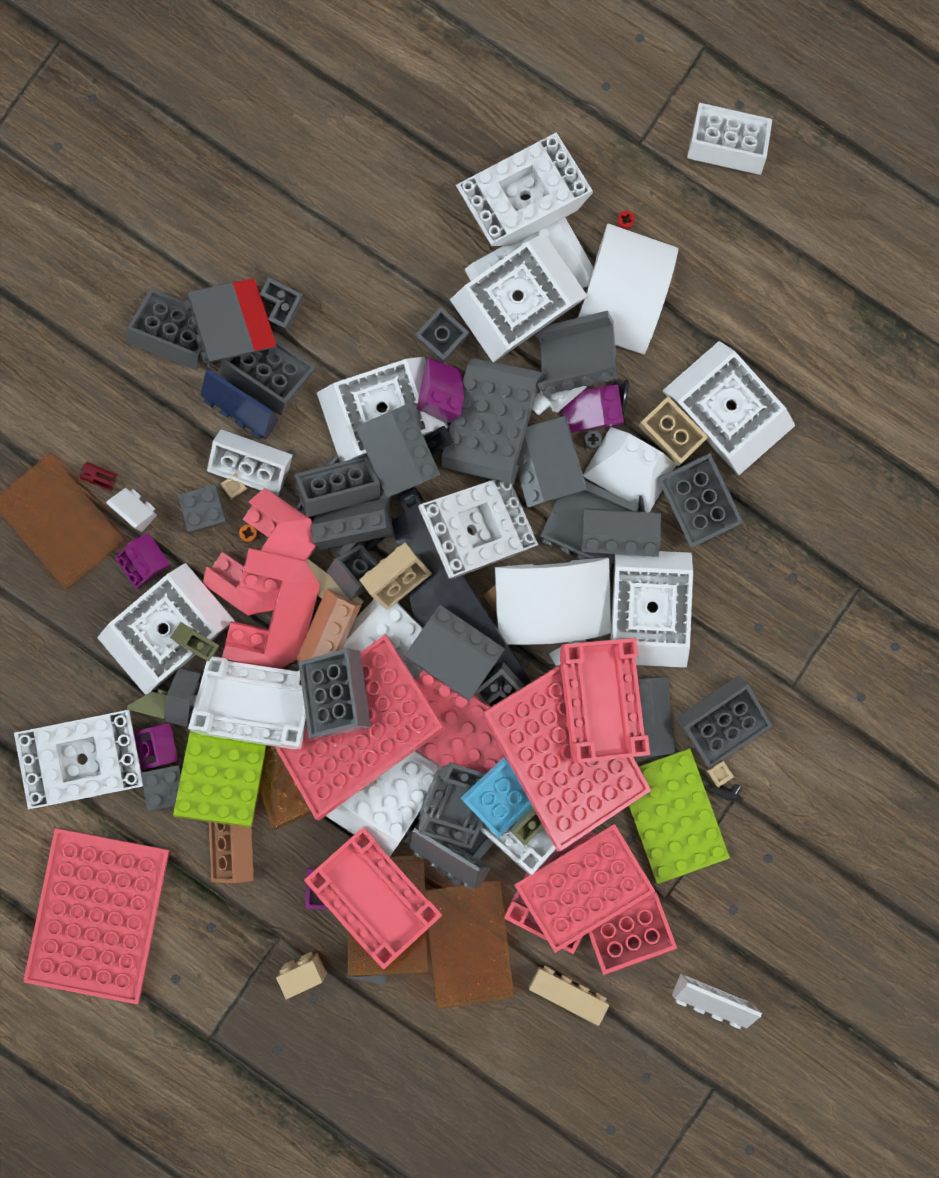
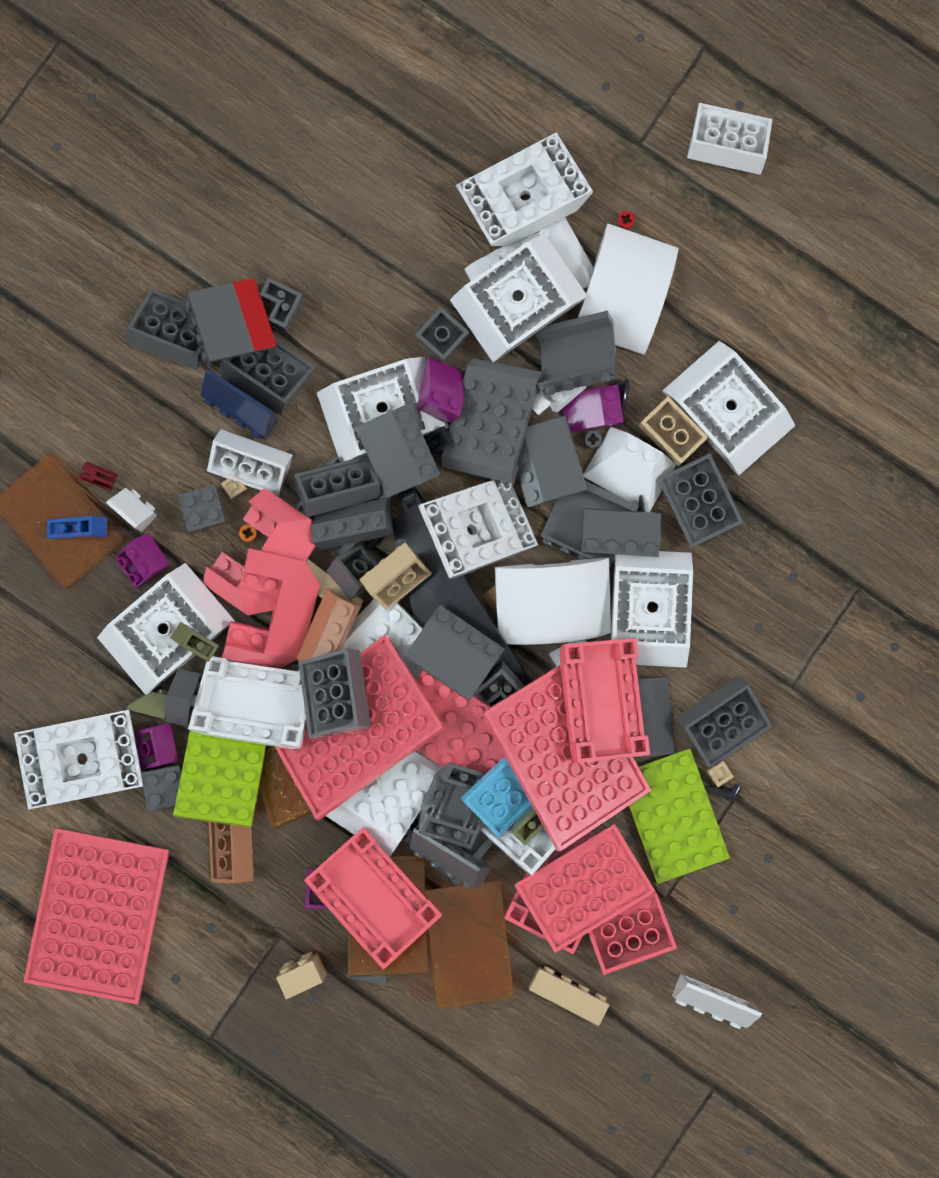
none -> blue slope [47,516,107,539]

